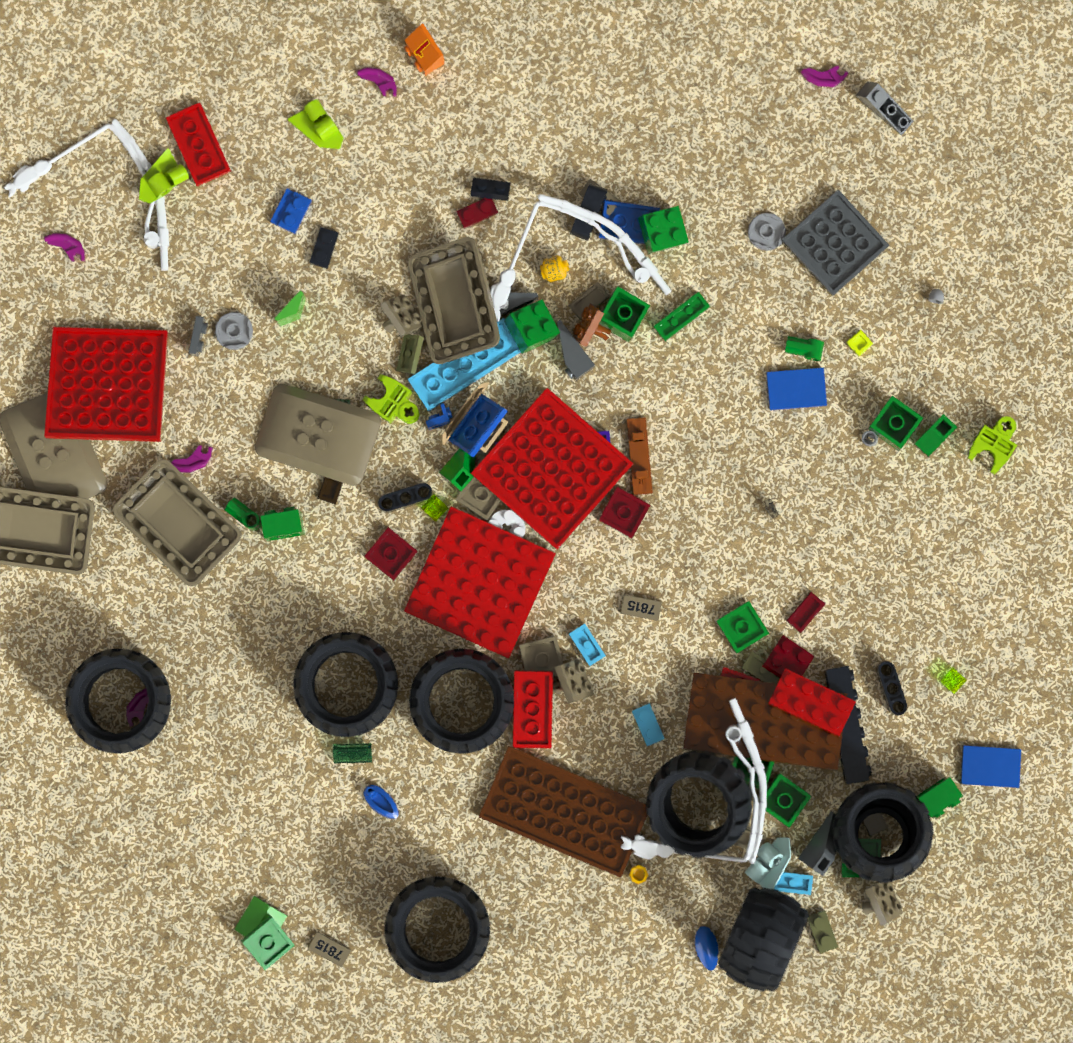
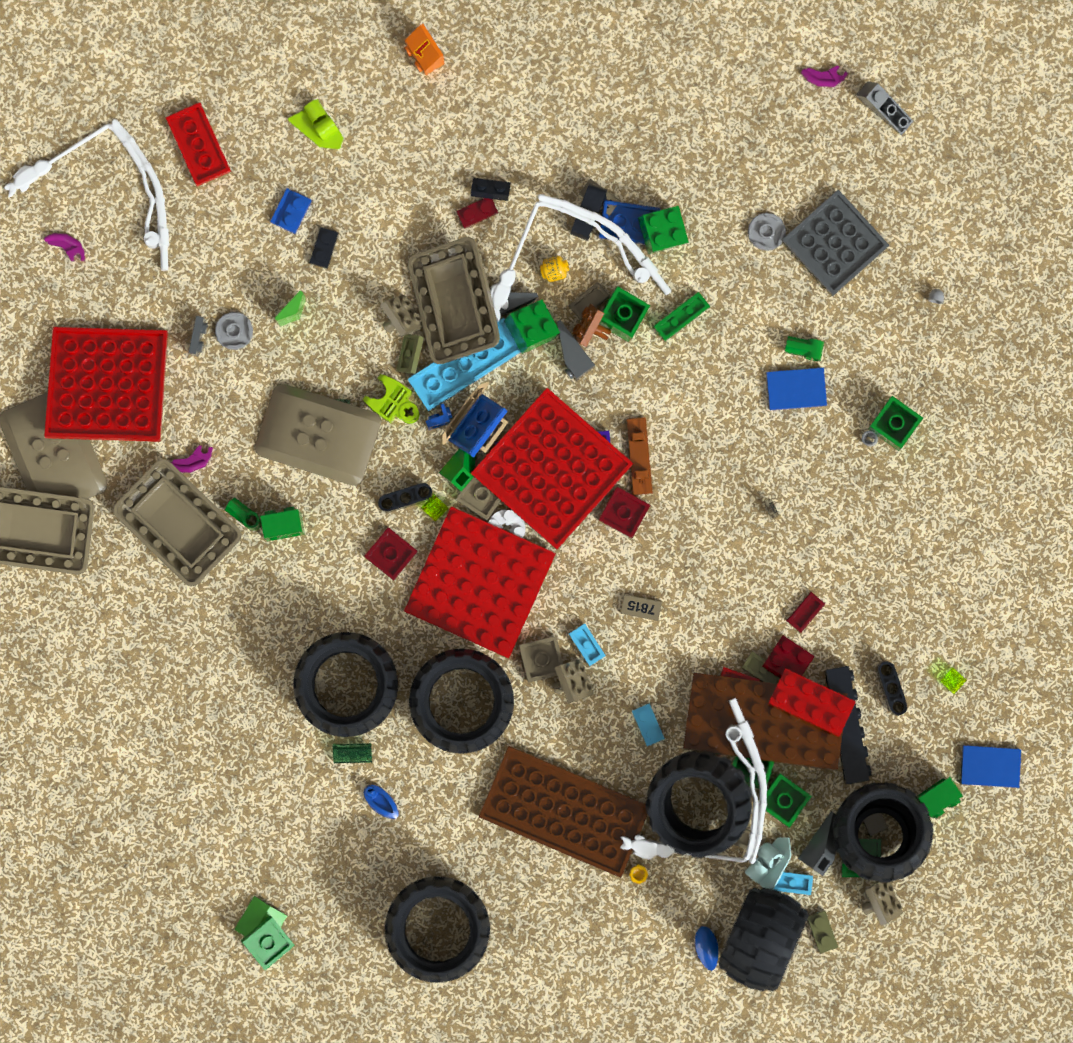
black tyre [65,648,171,754] -> none
magenta piece [126,688,149,727] -> none
lime panel [139,148,189,204] -> none
dark tan tile [308,932,351,968] -> none
dark brown tile [317,477,343,505] -> none
magenta piece [357,67,397,97] -> none
red plate [513,670,553,748] -> none
green plate [716,601,769,654] -> none
neon yellow tile [846,329,873,357] -> none
green slope [915,414,957,457] -> none
lime piece [967,416,1017,475] -> none

